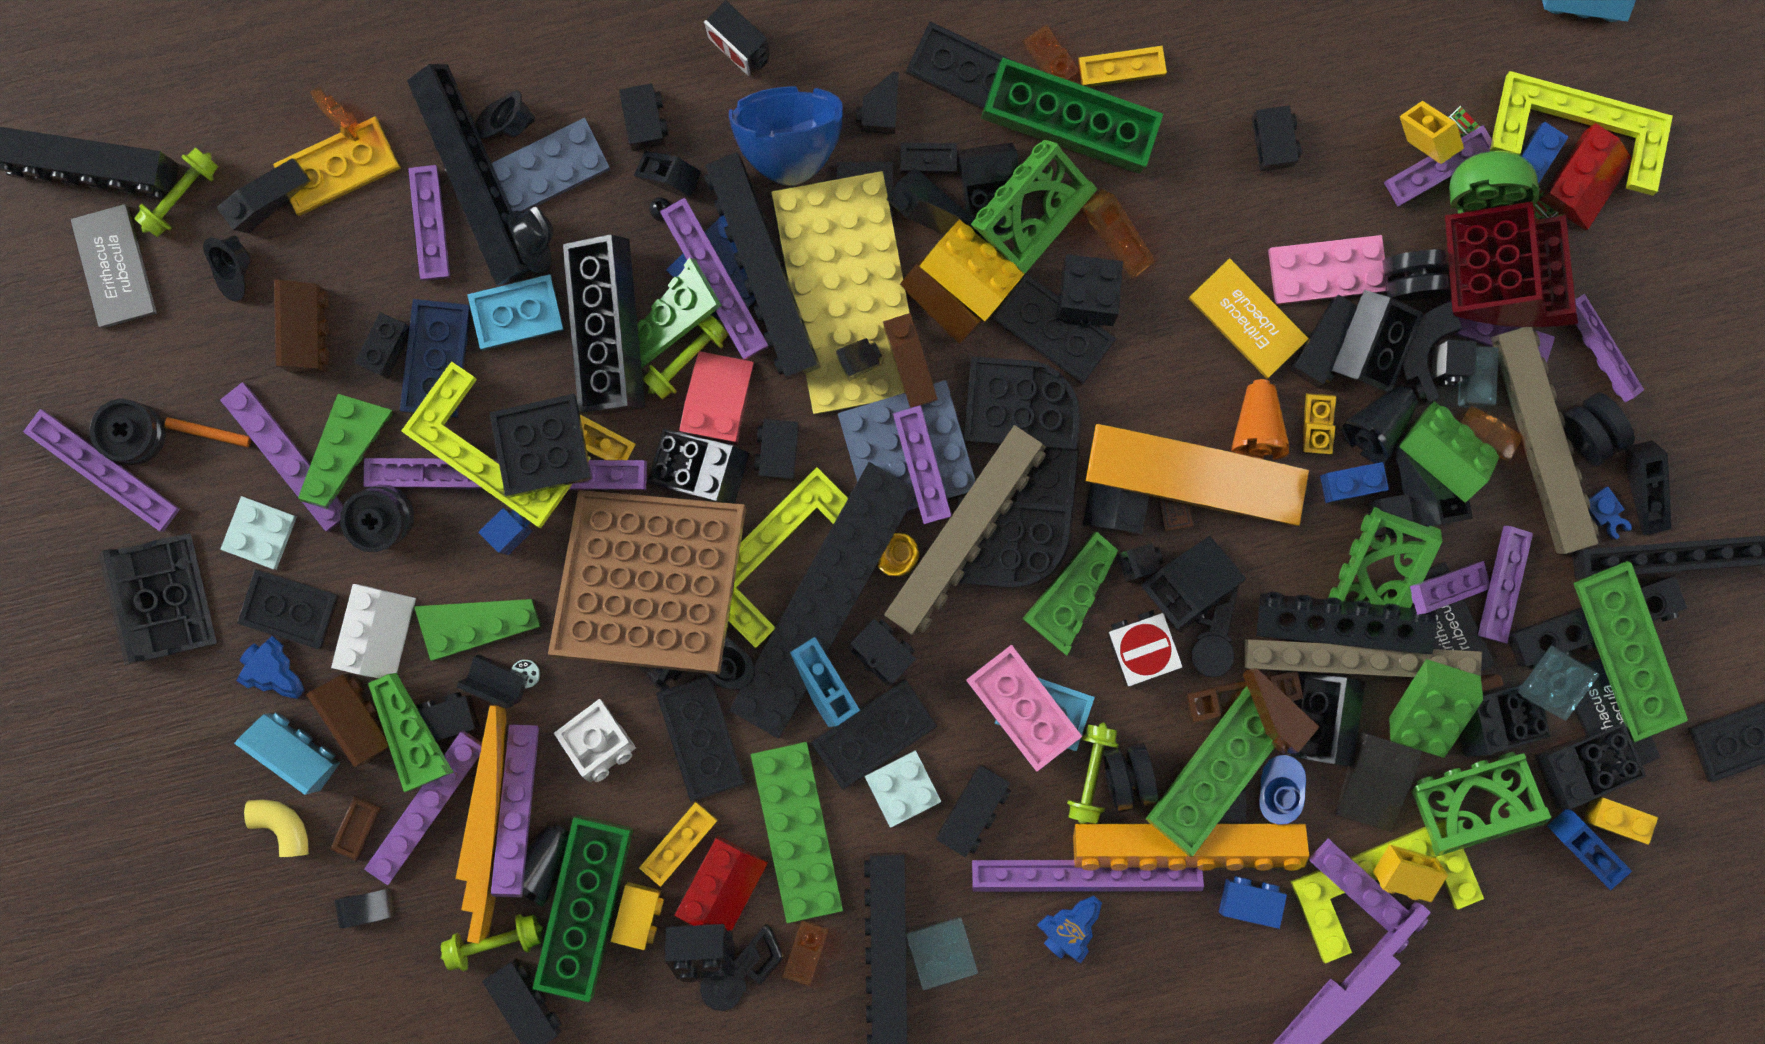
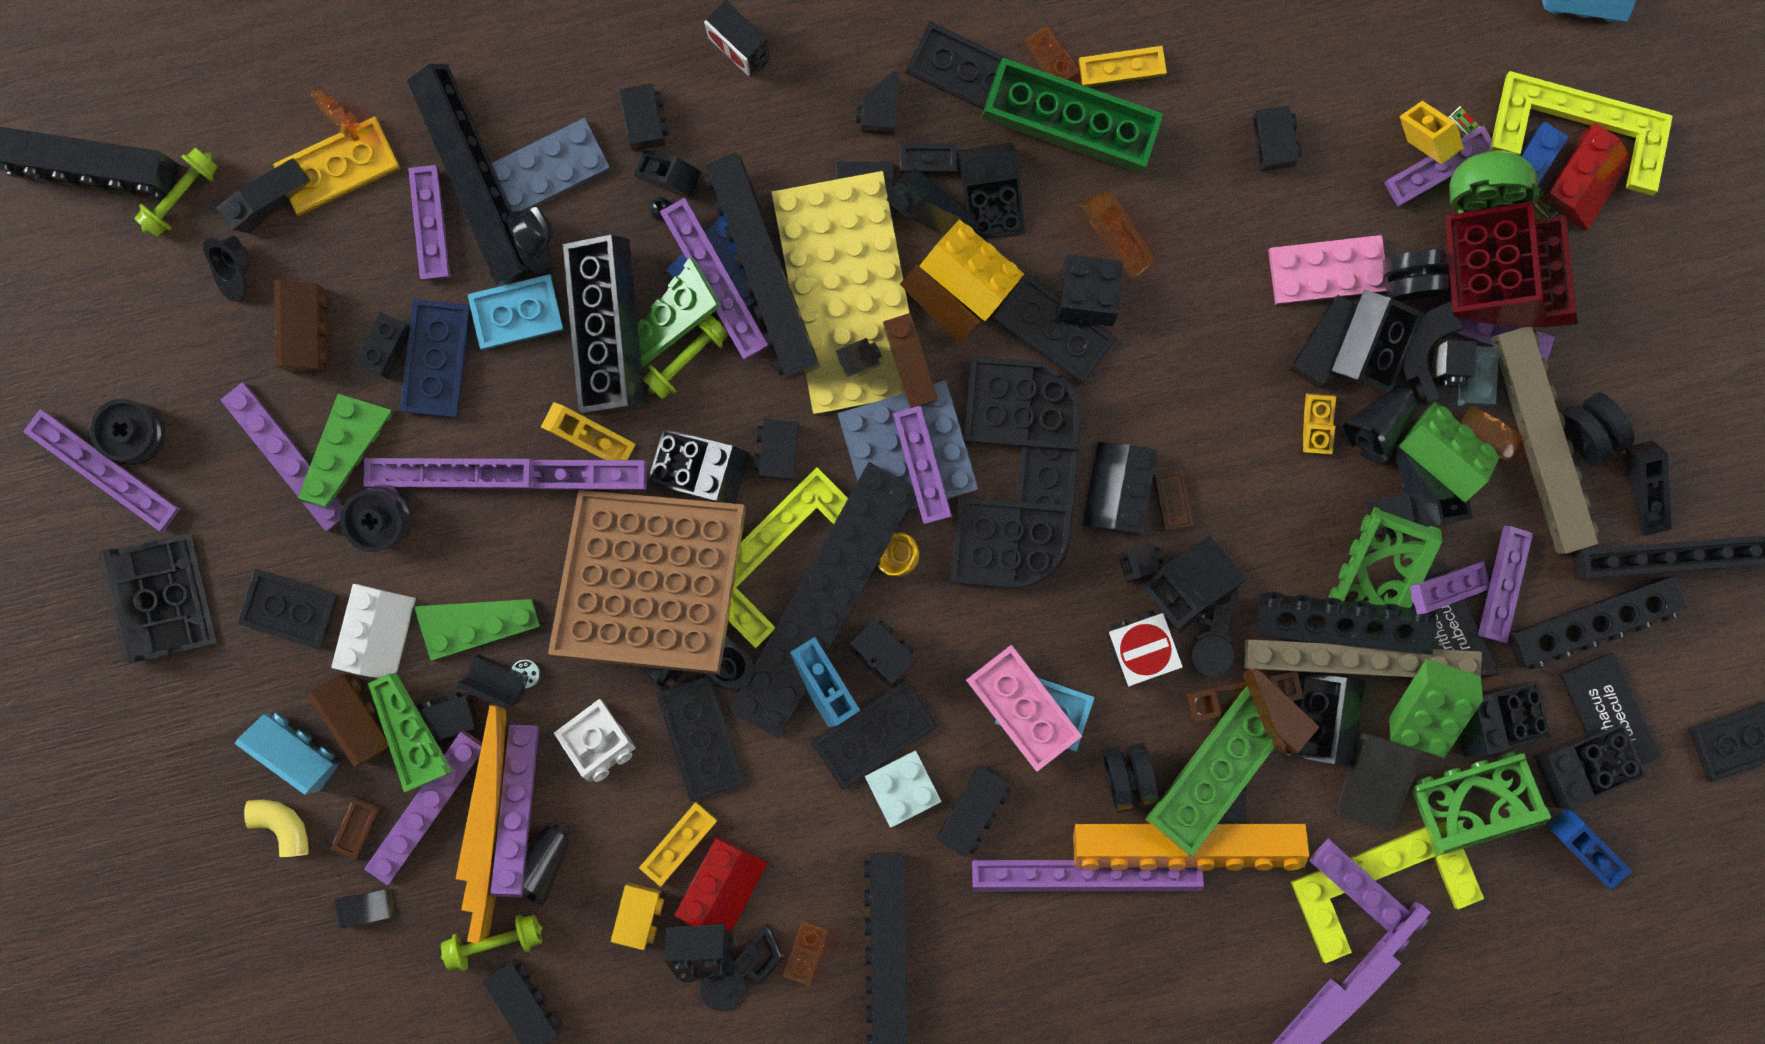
light grey tile [71,204,157,328] -> none
orange bar [165,417,251,448] -> none
light aqua plate [221,496,297,570] -> none
blue rock [236,635,305,699] -> none
neon yellow plate [401,361,591,528] -> none
black piece [475,90,535,139] -> none
blue brick [478,508,533,555] -> none
black plate [490,394,592,498] -> none
green brick [533,815,634,1002] -> none
coral slope [679,351,754,445] -> none
blue piece [729,86,843,186] -> none
bright green plate [751,742,843,923] -> none
dark tan brick [884,425,1046,635] -> none
clear light blue plate [906,917,978,990] -> none
bright green fence [971,140,1097,274] -> none
bright green wing [1023,531,1118,656] -> none
blue rock [1037,895,1102,964] -> none
lime piece [1067,722,1119,824] -> none
light orange slope [1086,424,1309,526] -> none
yellow tile [1188,258,1309,379] -> none
blue brick [1219,876,1287,929] -> none
orange cone [1232,379,1289,460] -> none
piece [1259,755,1306,825] -> none
blue brick [1320,462,1389,503] -> none
yellow brick [1373,844,1448,902] -> none
clear light blue plate [1518,645,1600,721] -> none
bright green plate [1573,561,1688,742] -> none
medium lavender plate [1575,294,1644,402] -> none
yellow brick [1583,797,1658,845] -> none
blue plate [1588,486,1632,540] -> none

